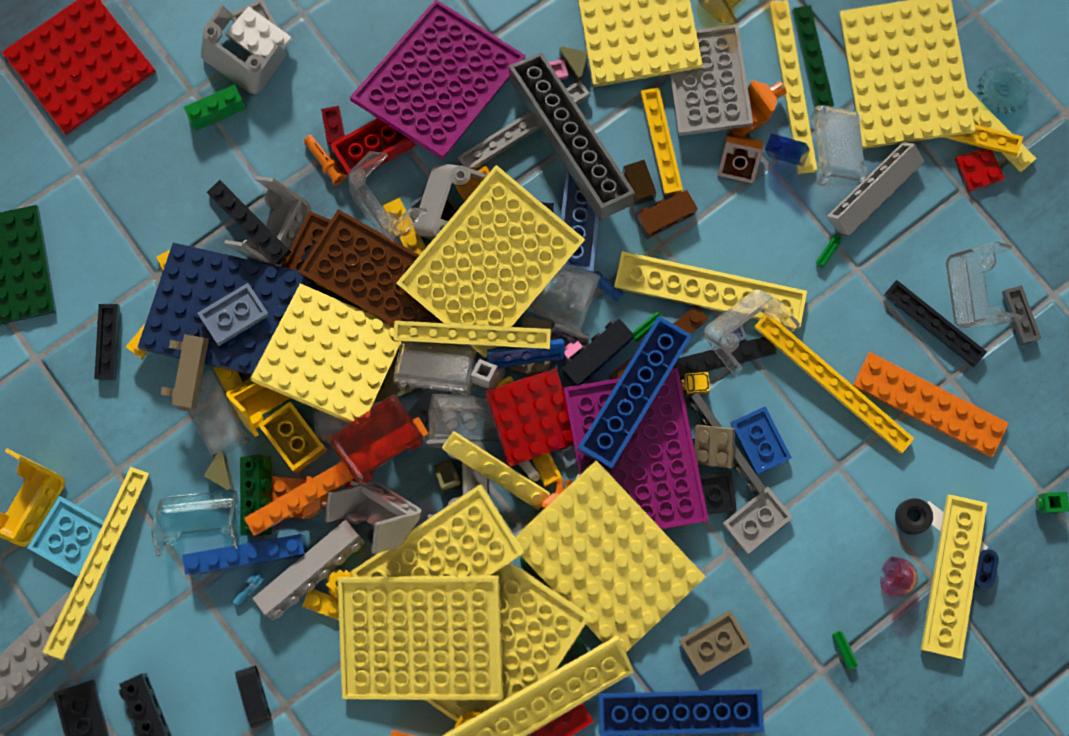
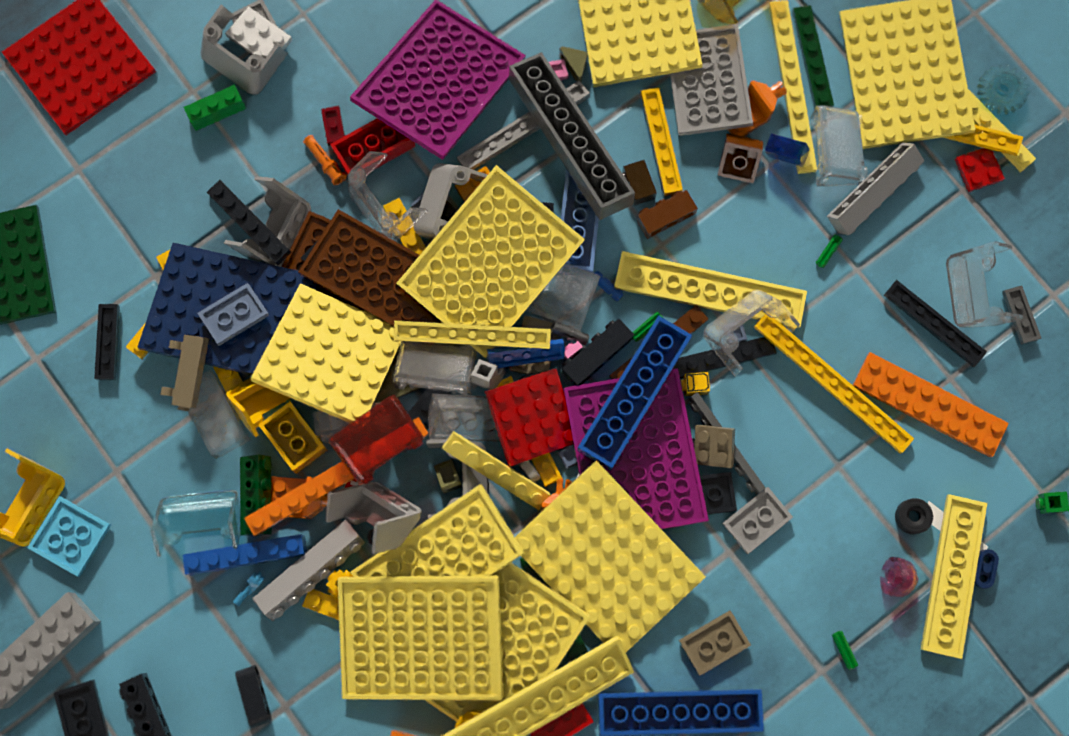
light yellow plate [43,467,150,660] -> none
olive slope [203,451,235,492] -> none
blue plate [730,406,792,475] -> none

